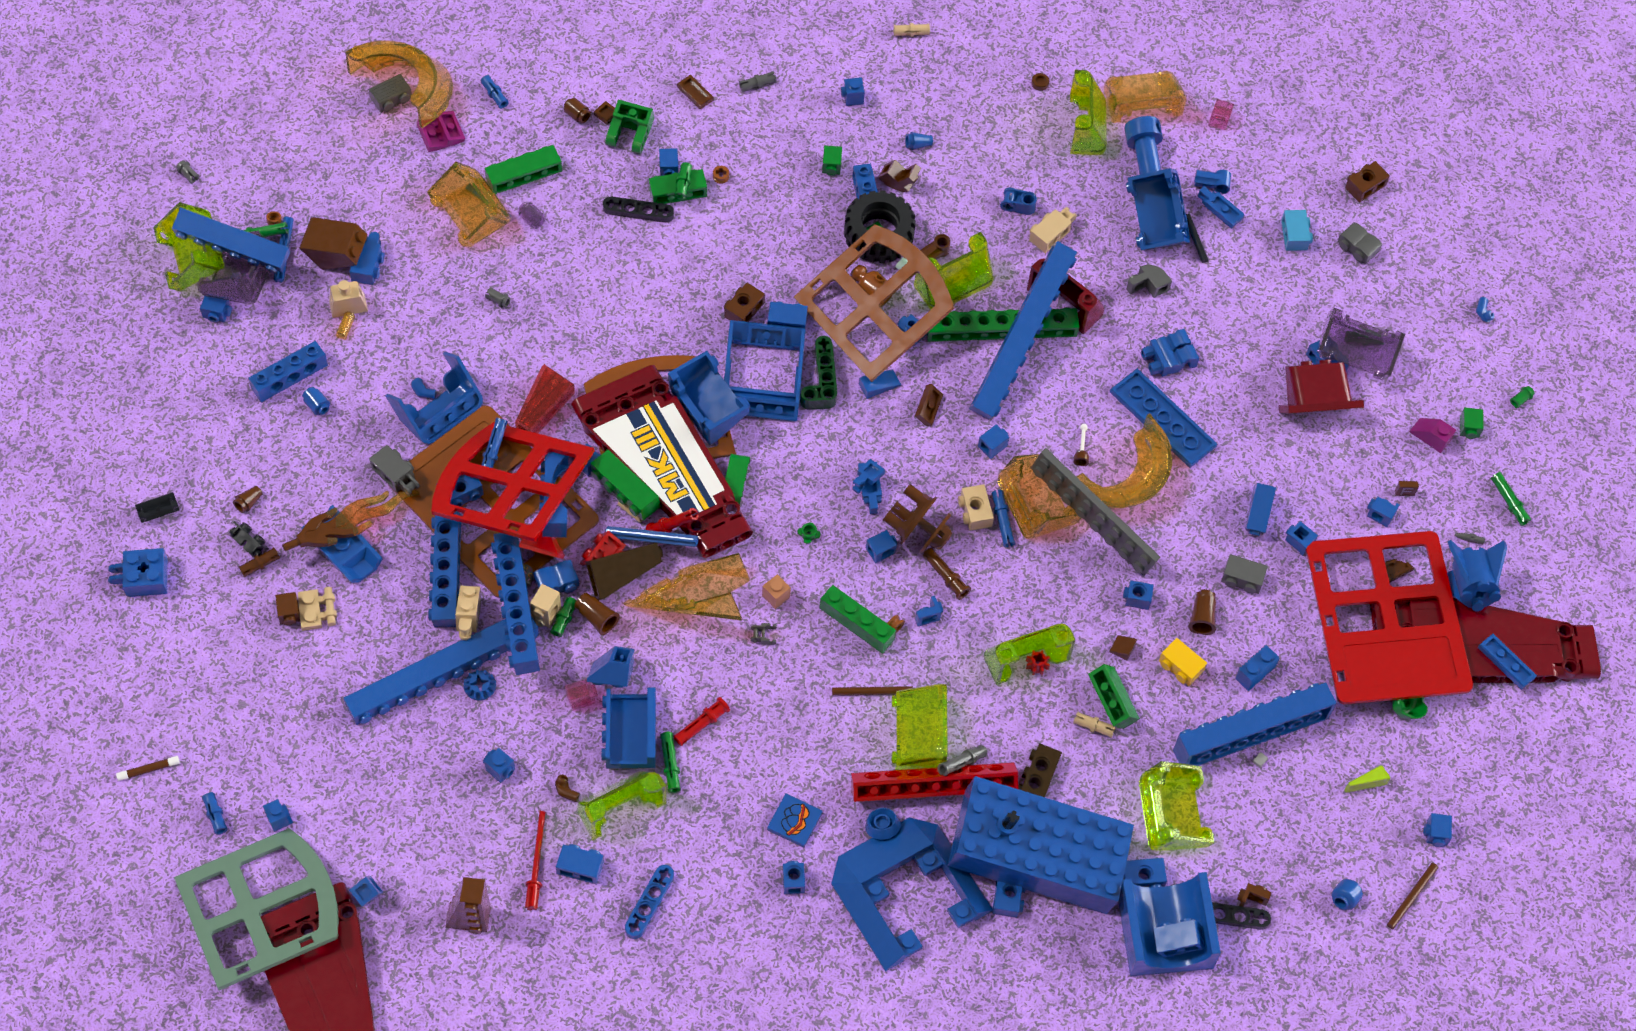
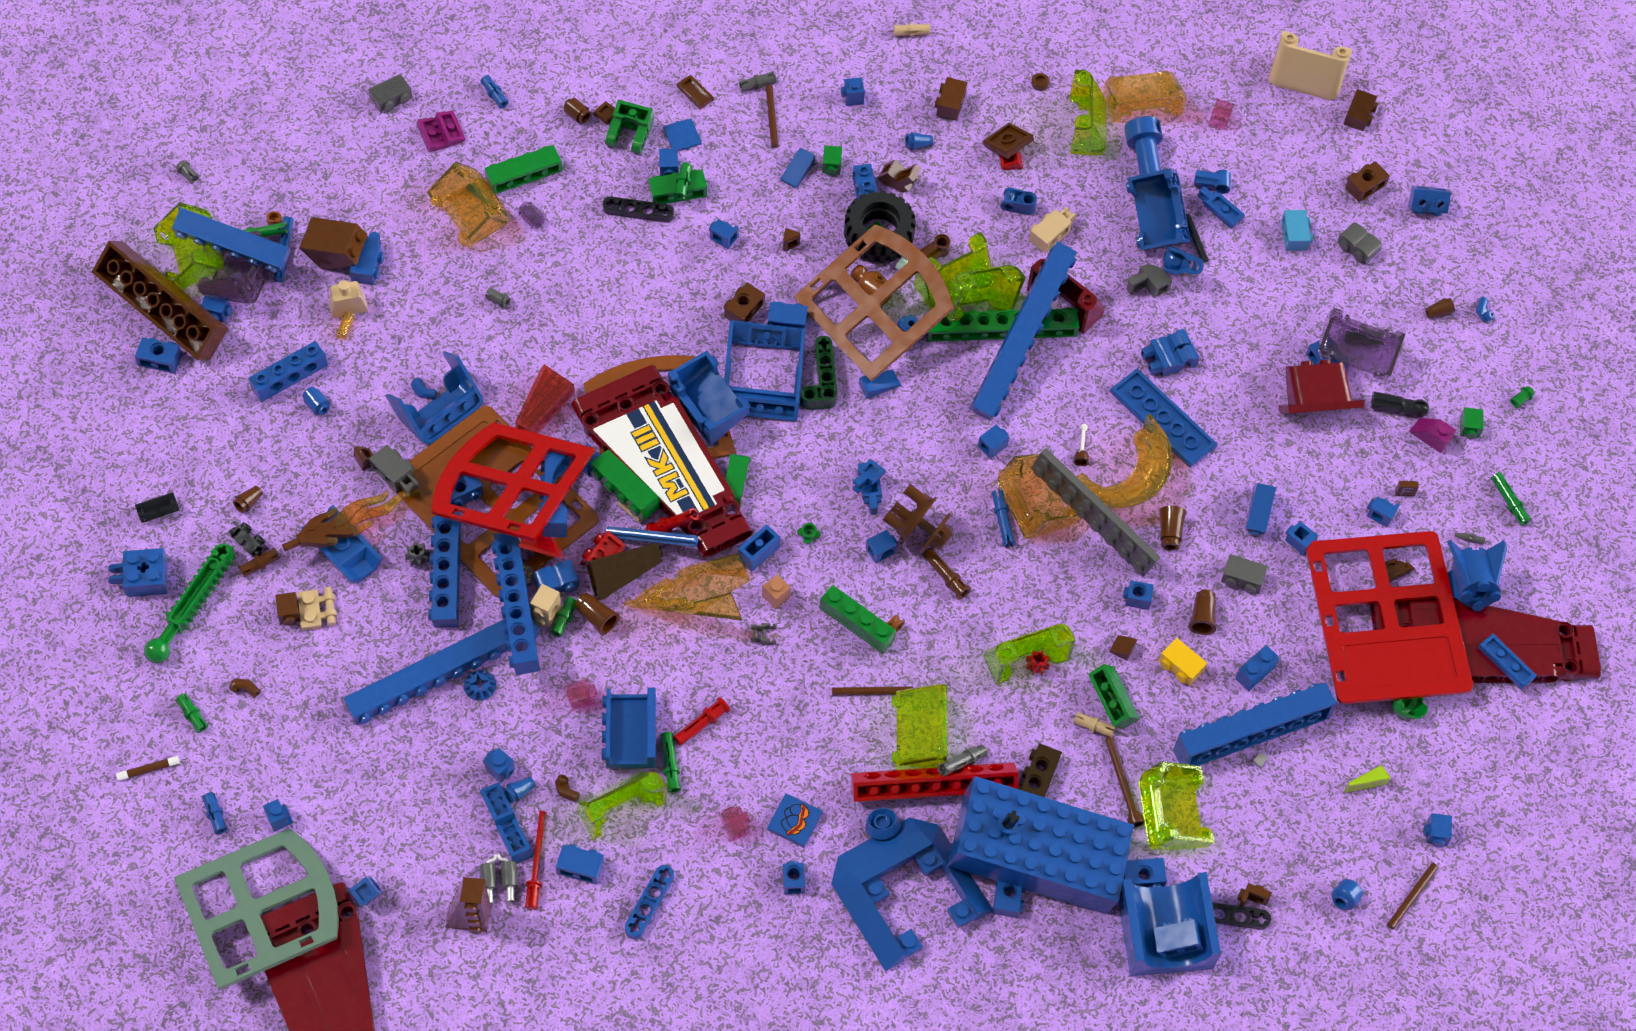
clear yellow windscreen [345,40,453,128] -> none
tan brick [455,586,481,640] -> none
blue pin [482,418,508,468] -> none
blue slope [587,646,635,688] -> none
dark orange bush [713,165,729,184] -> none
reddish brown plate [915,384,944,427] -> none
blue bracket [915,596,943,627] -> none
tan brick [958,484,994,531] -> none
none -> reddish brown brick [92,241,228,360]
none -> blue brick [135,337,182,374]
none -> green gear [144,543,236,664]
none -> green pin [175,693,208,733]
none -> reddish brown arm [229,678,261,698]
none -> reddish brown slope [353,446,373,471]
none -> dark grey gear [405,542,430,567]
none -> dark grey piece [479,854,518,905]
none -> blue slope [480,782,533,864]
none -> blue cone [503,776,536,803]
none -> blue piece [663,118,702,151]
none -> blue brick [709,219,739,249]
none -> clear pink brick [721,806,750,842]
none -> blue brick [738,524,781,572]
none -> reddish brown bar [766,85,778,148]
none -> blue slope [780,148,815,188]
none -> reddish brown slope [782,228,801,252]
none -> reddish brown brick [934,77,968,121]
none -> clear neon green windscreen [946,265,1026,322]
none -> reddish brown tile [983,123,1034,159]
none -> red slope [1000,151,1023,170]
none -> reddish brown piece [1105,736,1145,828]
none -> reddish brown plant [1159,506,1187,551]
none -> blue piece [1161,245,1204,274]
none -> tan windscreen [1269,31,1353,100]
none -> reddish brown brick [1343,89,1379,131]
none -> black piece [1370,392,1429,418]
none -> blue brick [1408,185,1451,216]
none -> reddish brown cone [1425,298,1455,319]

